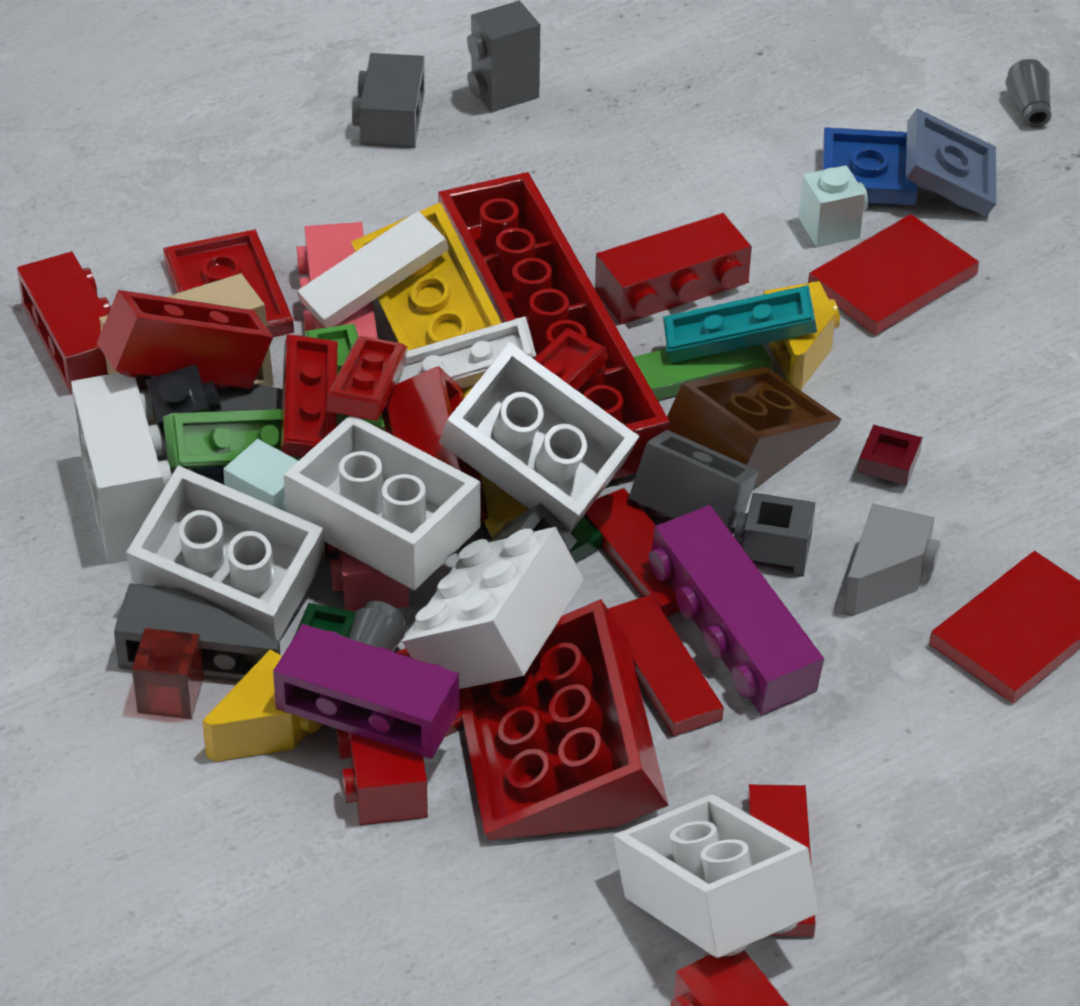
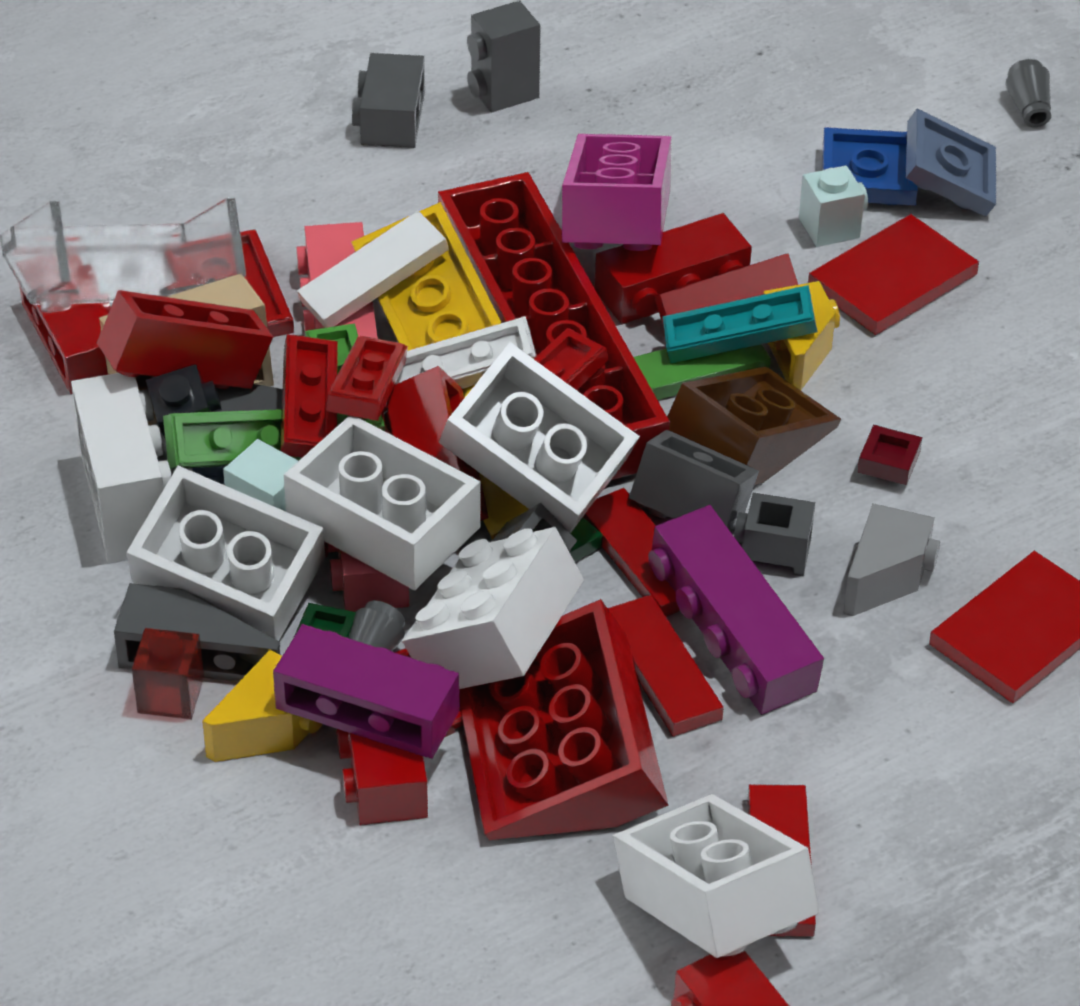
none -> clear windscreen [0,198,246,313]
none -> dark pink brick [562,134,671,251]
none -> red tile [654,253,798,327]

